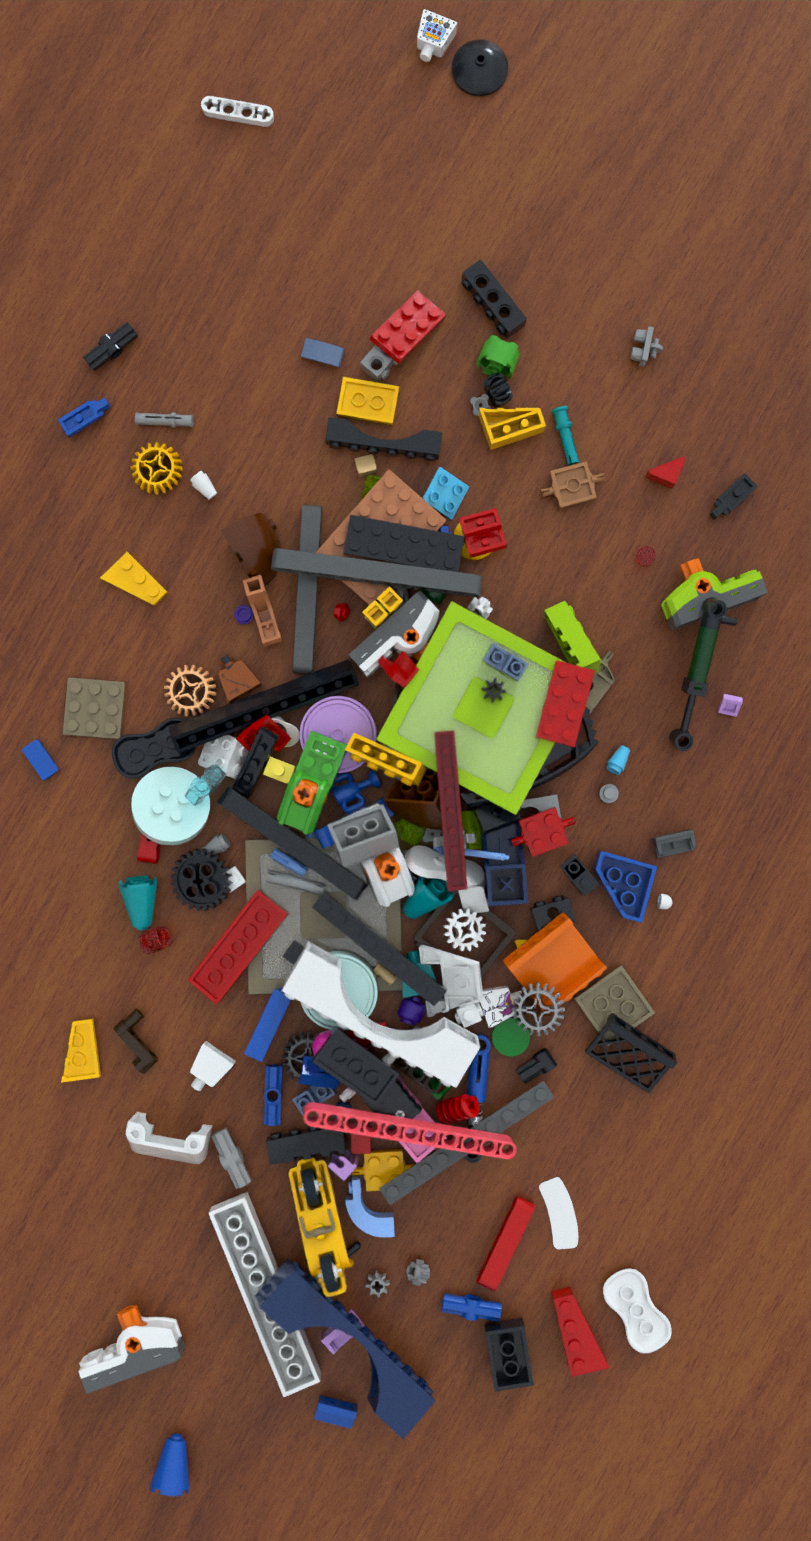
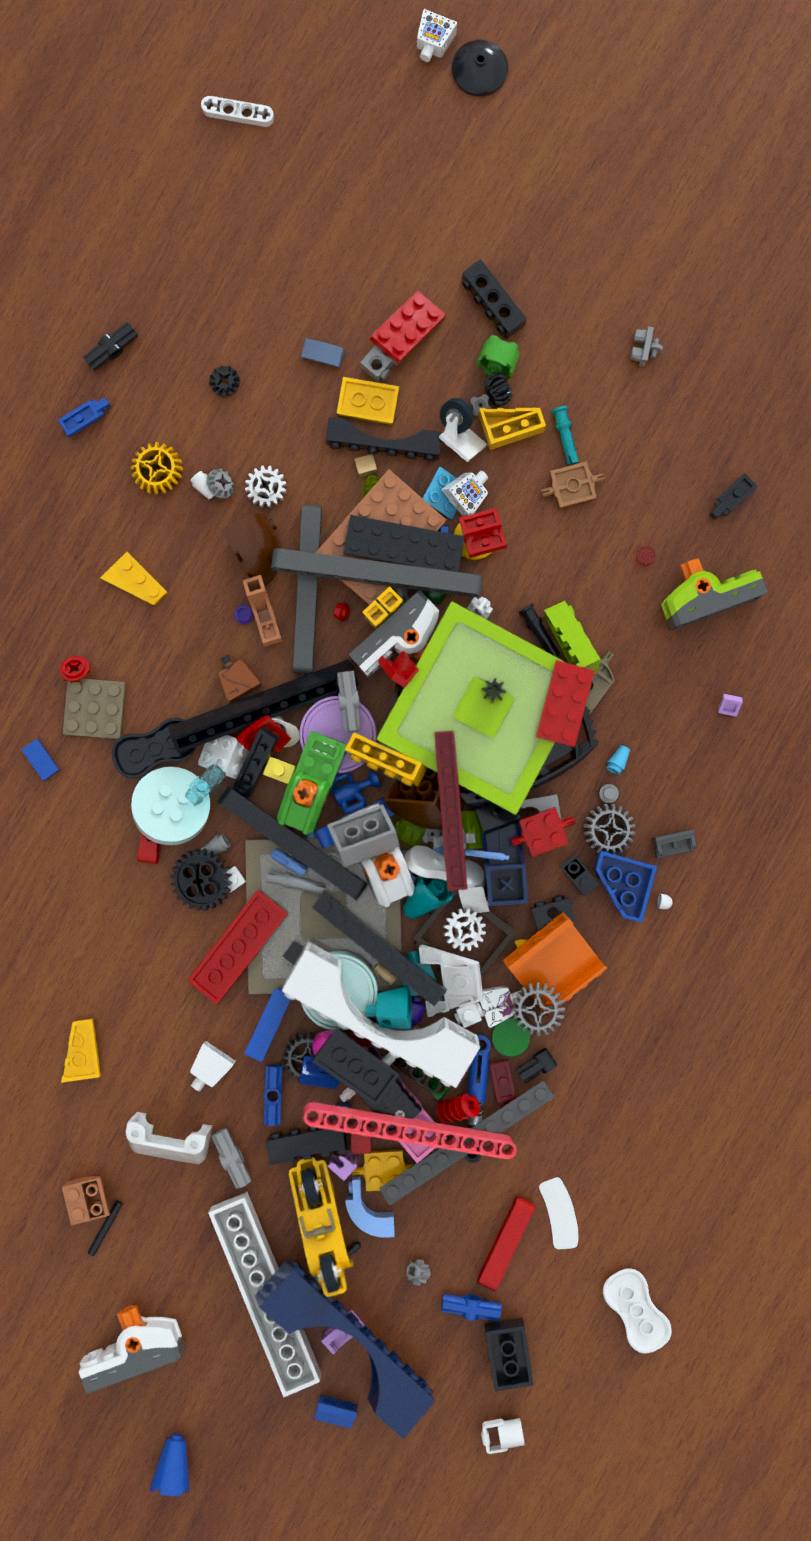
dark brown beam [114,1008,159,1074] -> none
teal cone [118,875,158,930] -> none
light grey pin [135,412,194,428] -> none
clear red gear [138,926,173,954] -> none
light nougat gear [164,665,216,717] -> none
sand blue slope [292,1086,337,1116] -> none
light grey gear [365,1270,390,1298] -> none
sand blue slope [482,643,528,681] -> none
red wedge [551,1287,609,1377] -> none
dark tan plate [574,965,655,1046] -> none
black fence [585,1013,677,1093] -> none
red slope [646,456,686,489] -> none
black piece [669,597,737,751] -> none
none -> red gear [59,656,90,683]
none -> nougat slope [62,1176,110,1226]
none -> black piece [88,1200,123,1256]
none -> light grey gear [207,468,235,499]
none -> black gear [209,365,240,396]
none -> white gear [245,466,287,508]
none -> light grey piece [337,671,361,731]
none -> teal torso [366,987,412,1029]
none -> plate [439,398,488,462]
none -> white torso [441,471,488,517]
none -> white piece [481,1418,525,1454]
none -> dark red hinge [489,1059,516,1108]
none -> black pin [518,603,560,657]
none -> light grey gear [583,804,635,855]

